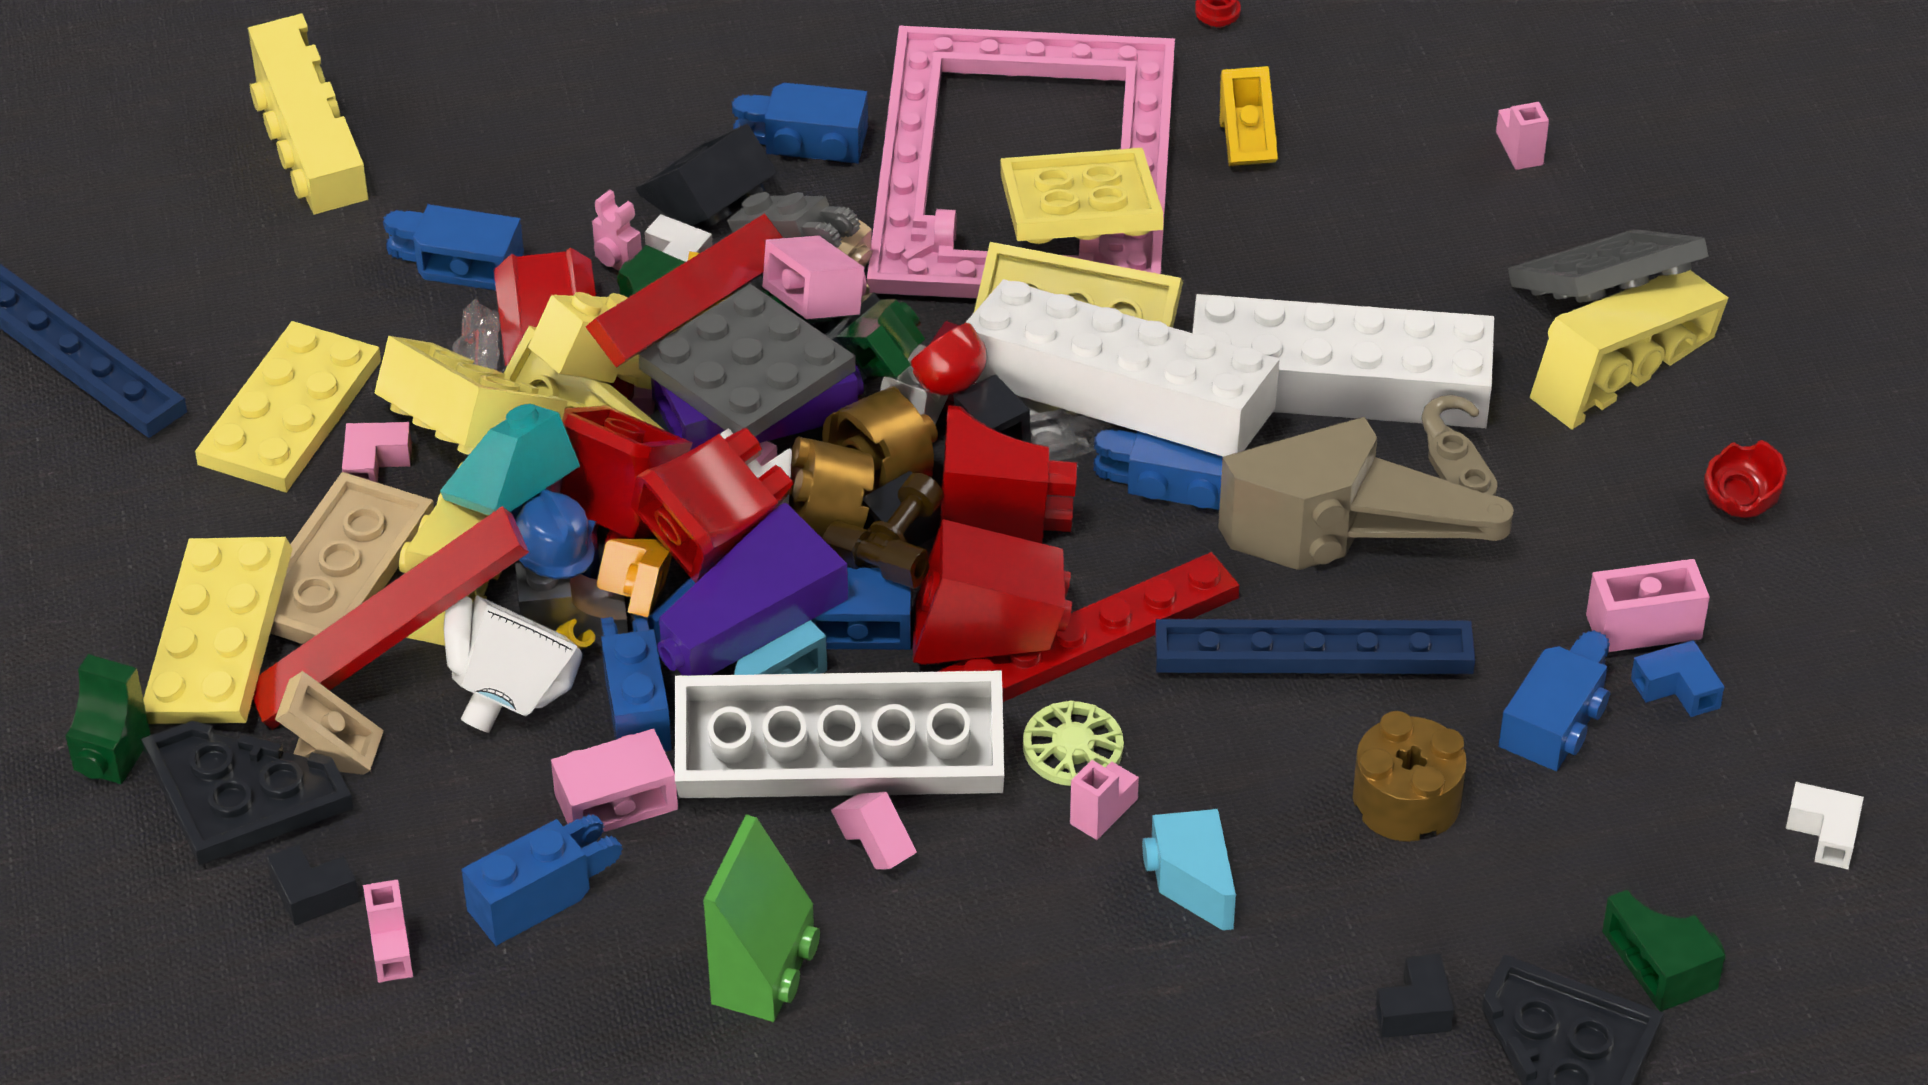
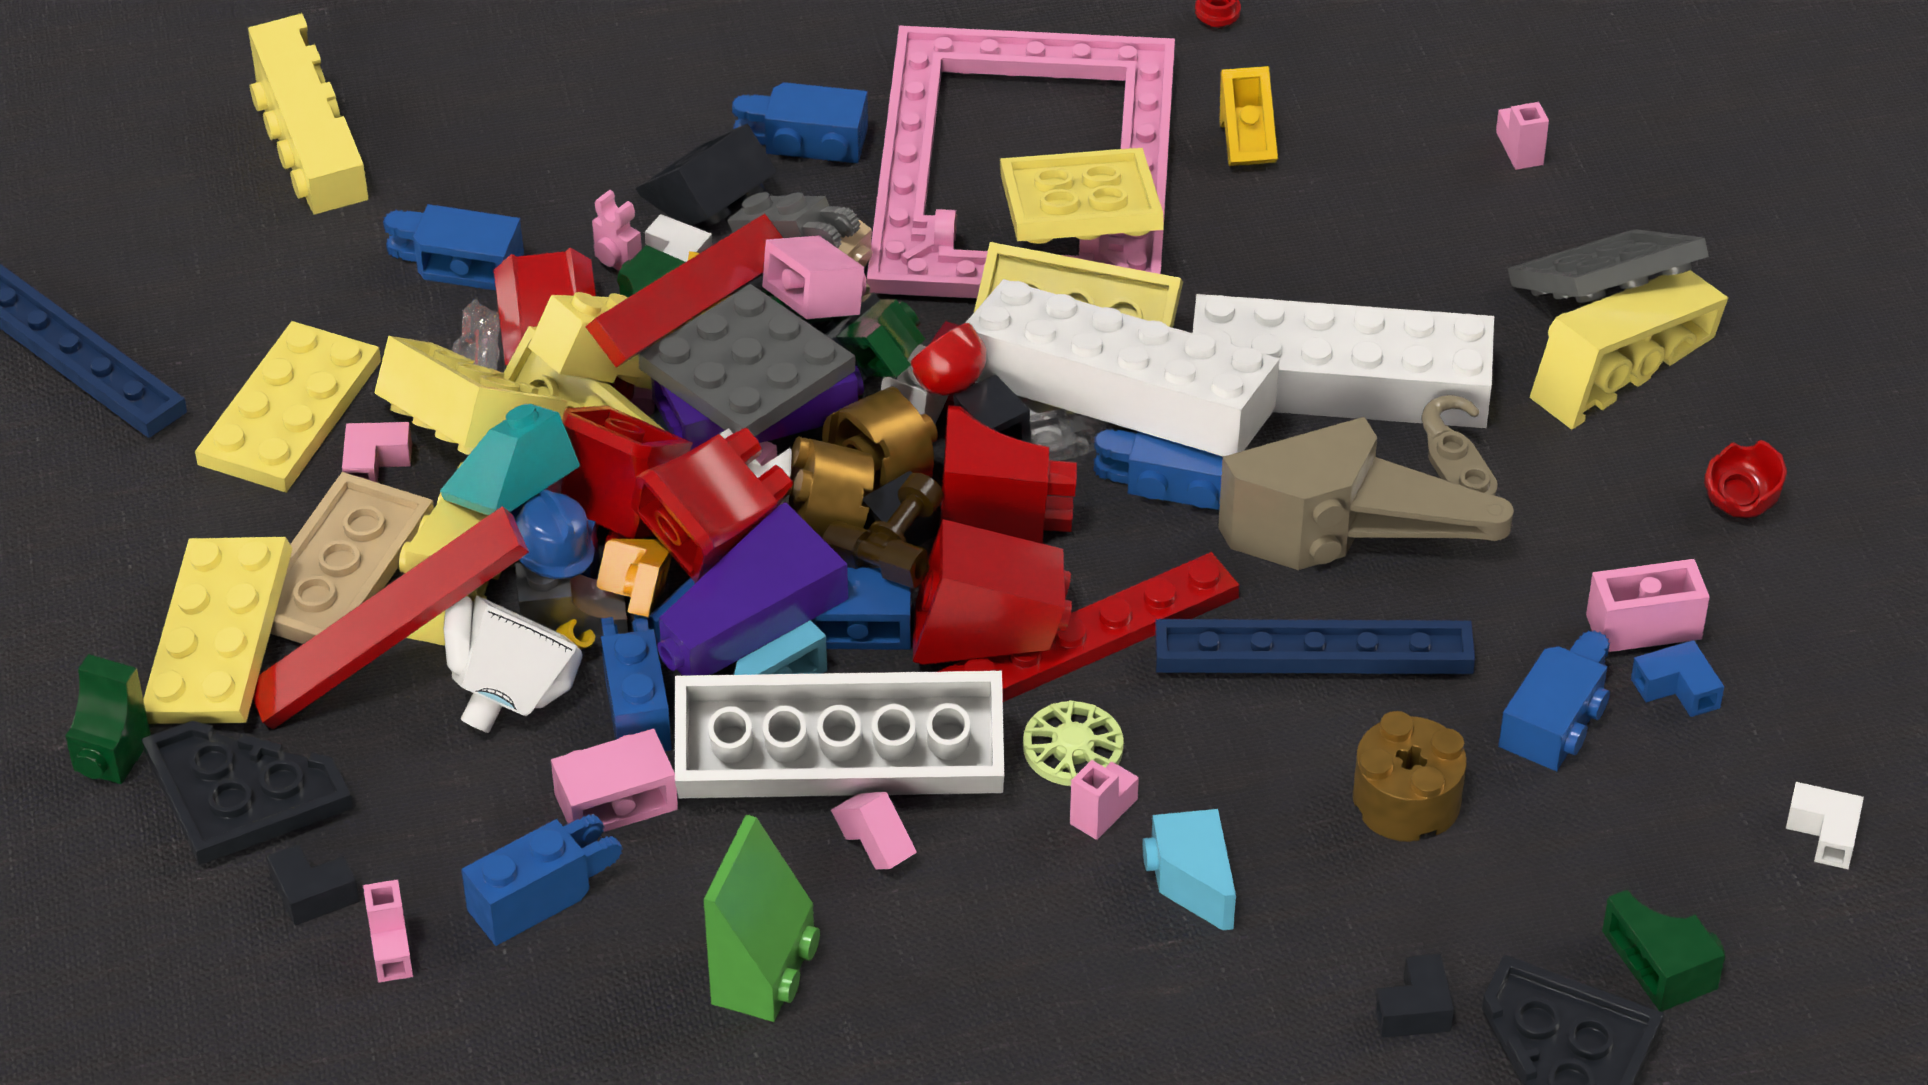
tan slope [275,671,384,775] -> none

